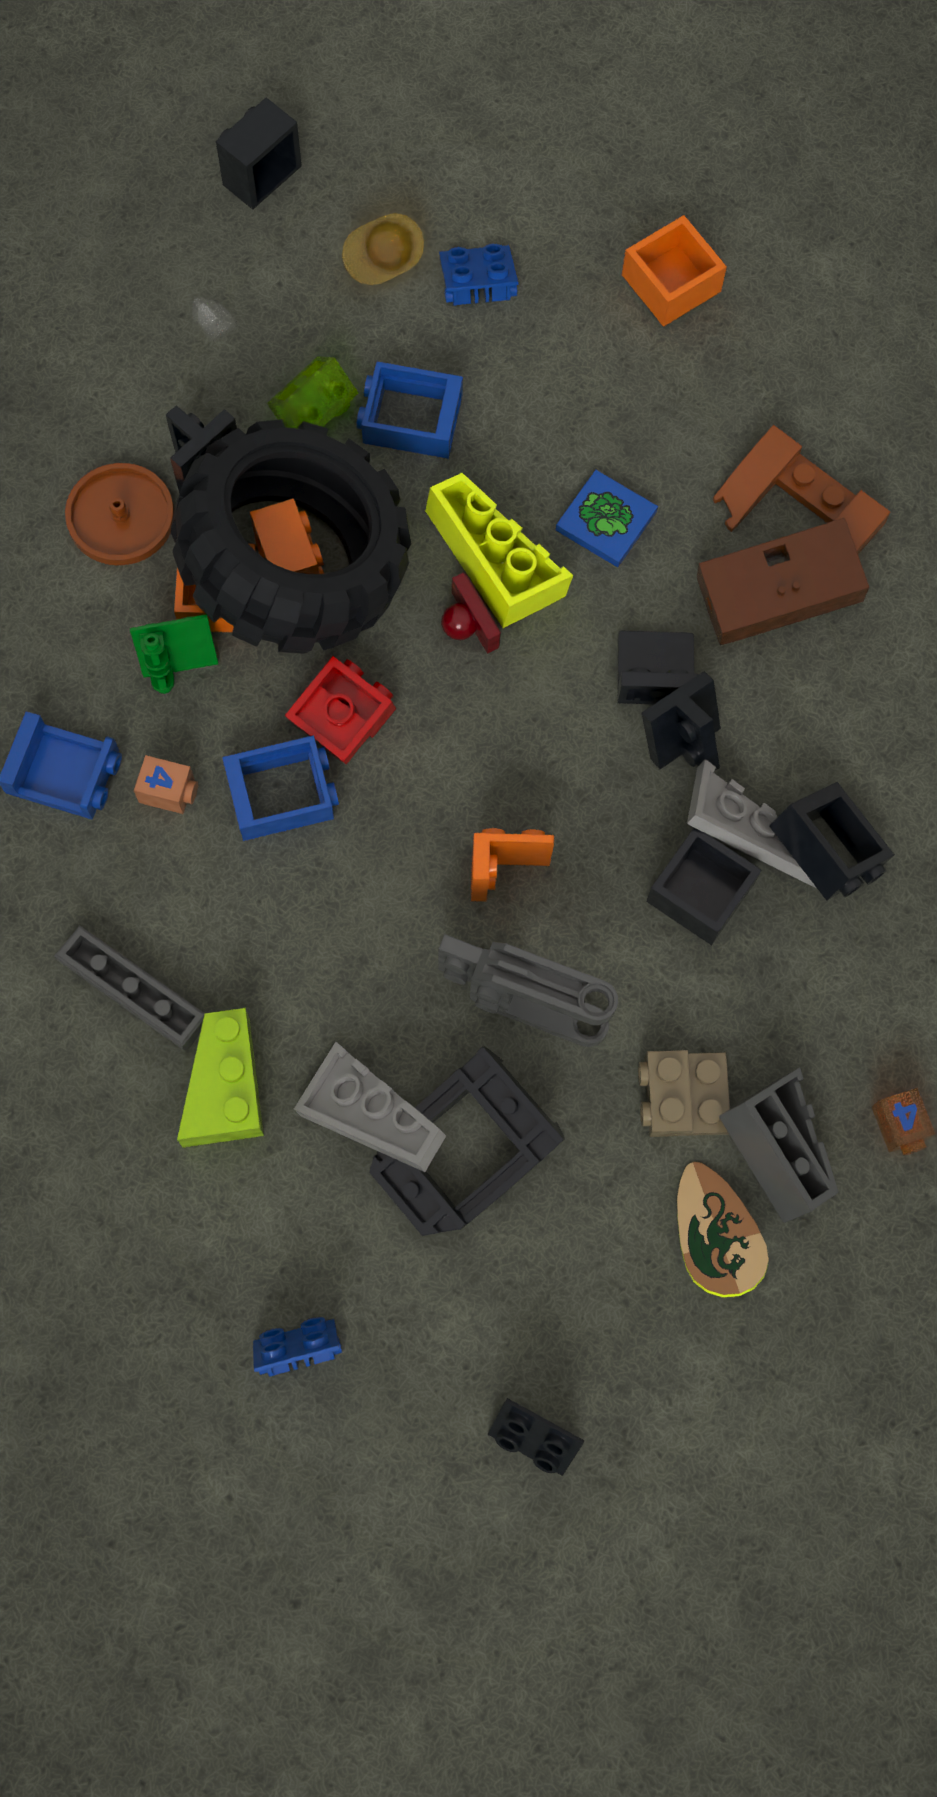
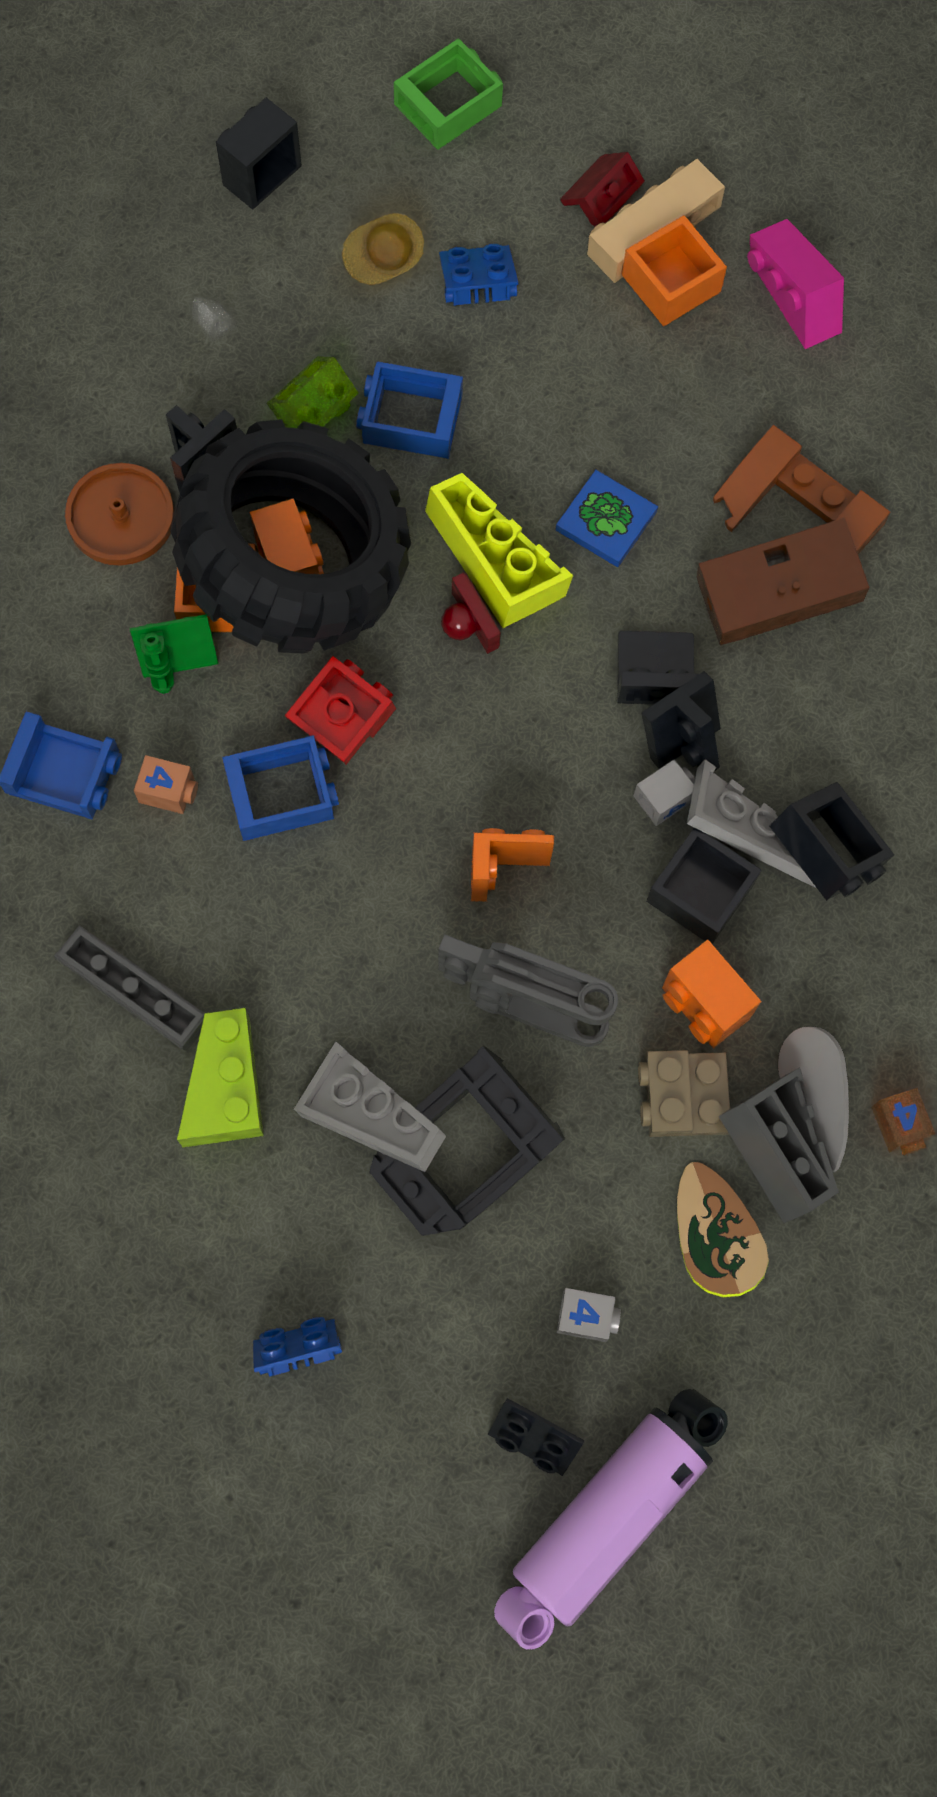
none -> bright green window [394,38,503,150]
none -> lavender piece [494,1389,728,1650]
none -> light grey brick [556,1288,621,1342]
none -> dark red panel [560,152,645,227]
none -> tan brick [587,159,725,283]
none -> light grey brick [633,759,695,826]
none -> orange brick [662,939,762,1049]
none -> dark pink wedge [747,219,844,349]
none -> light grey shield [778,1026,849,1172]

